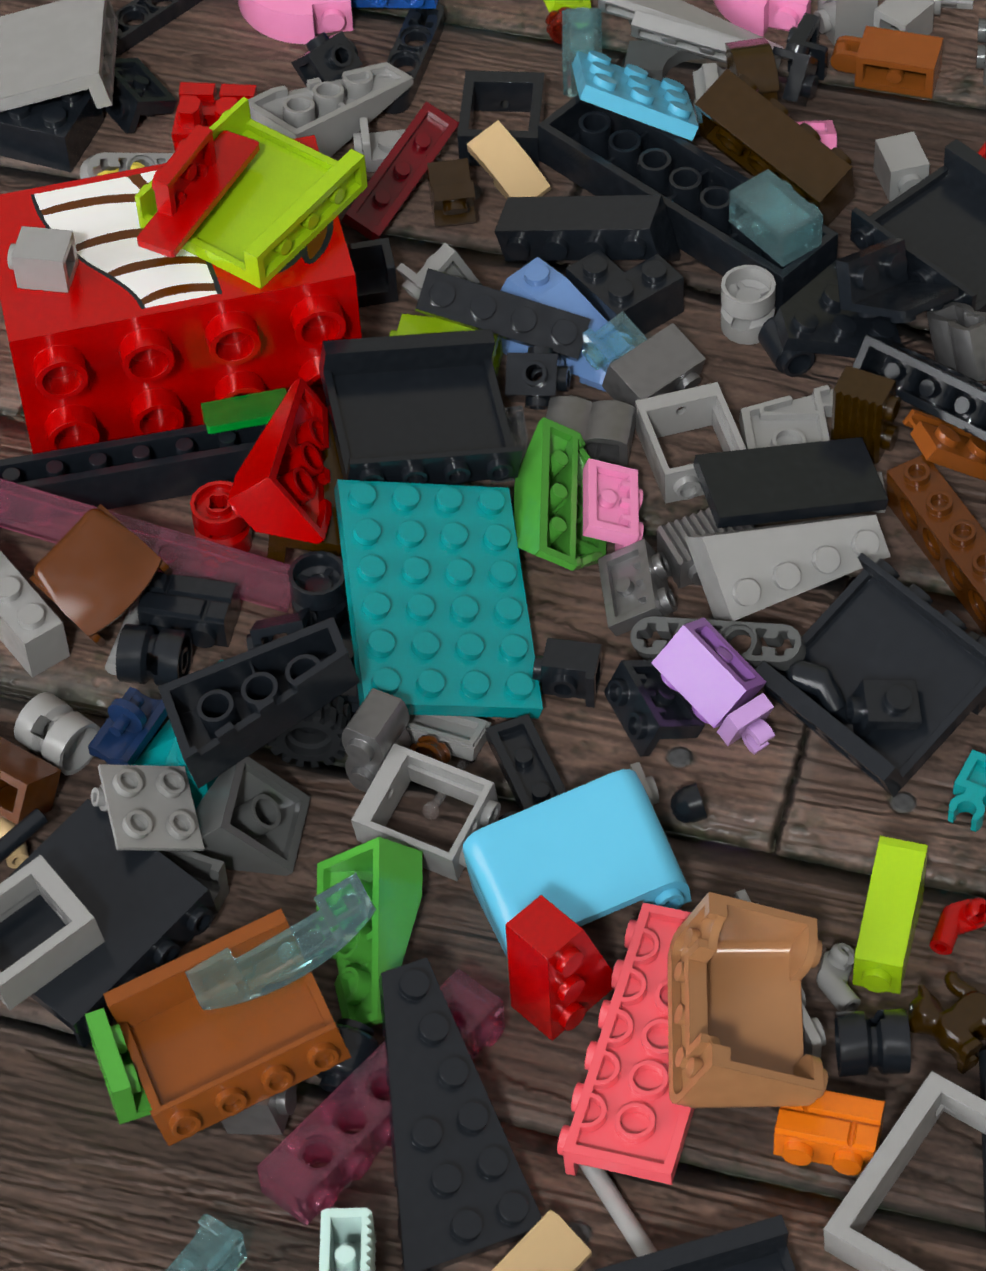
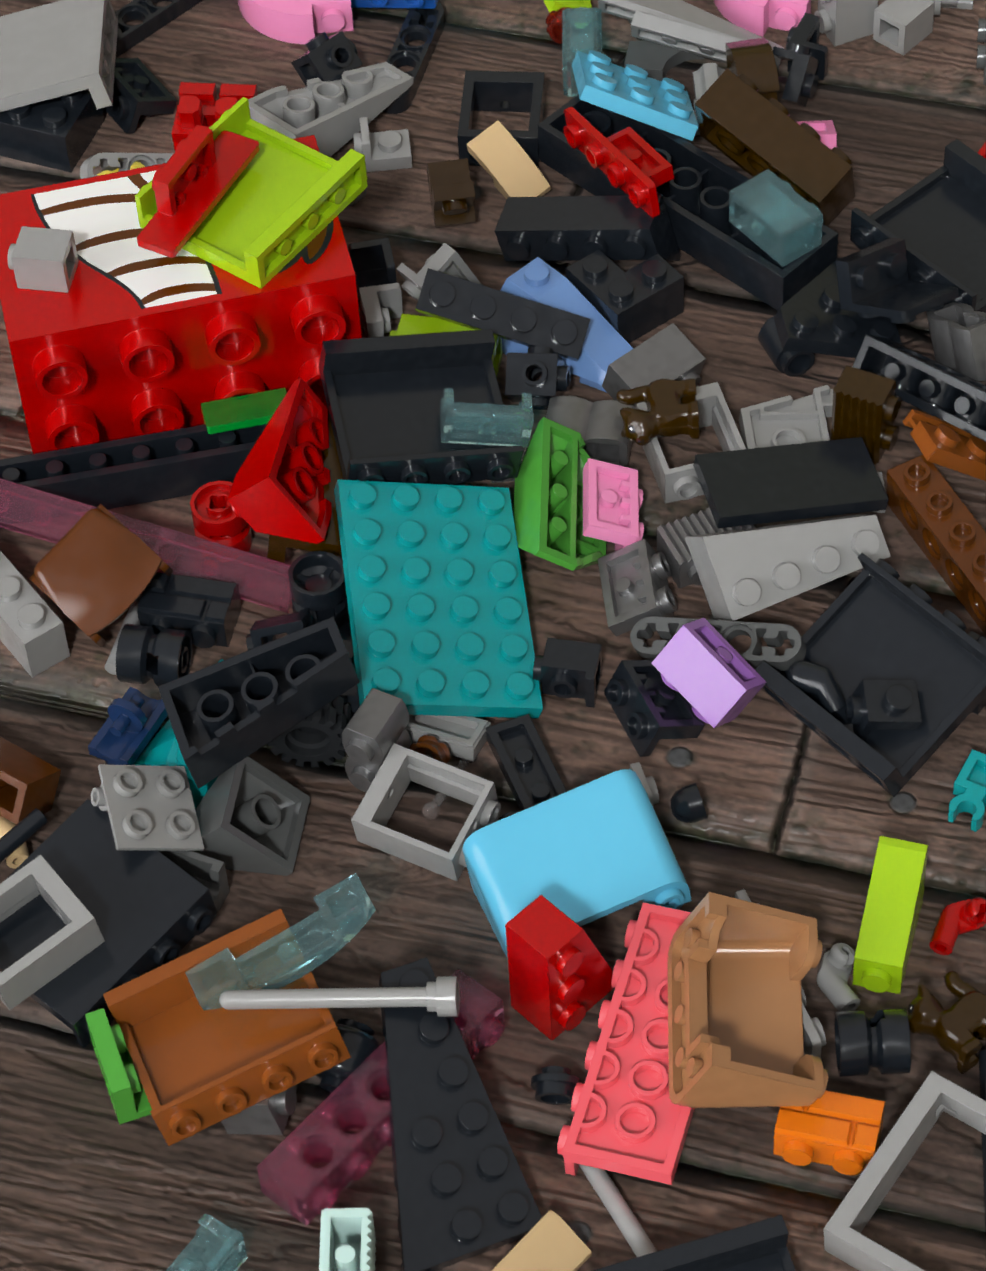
light grey wheel [14,692,100,775] -> none
bright green wedge [316,837,423,1027] -> none
dark red plate [342,101,459,240] -> none
clear light blue bracket [582,311,647,372] -> none
lavender tile [717,693,775,754] -> none
light grey wheel [720,265,776,345] -> none
dark orange brick [830,26,944,99] -> none
light grey brick [873,131,930,202] -> none
none -> light grey piece [219,976,460,1017]
none -> light grey bracket [359,283,403,338]
none -> clear light blue hinge [440,388,534,447]
none -> black plate [531,1066,581,1105]
none -> red bracket [563,106,674,218]
none -> dark brown animal [616,379,699,446]

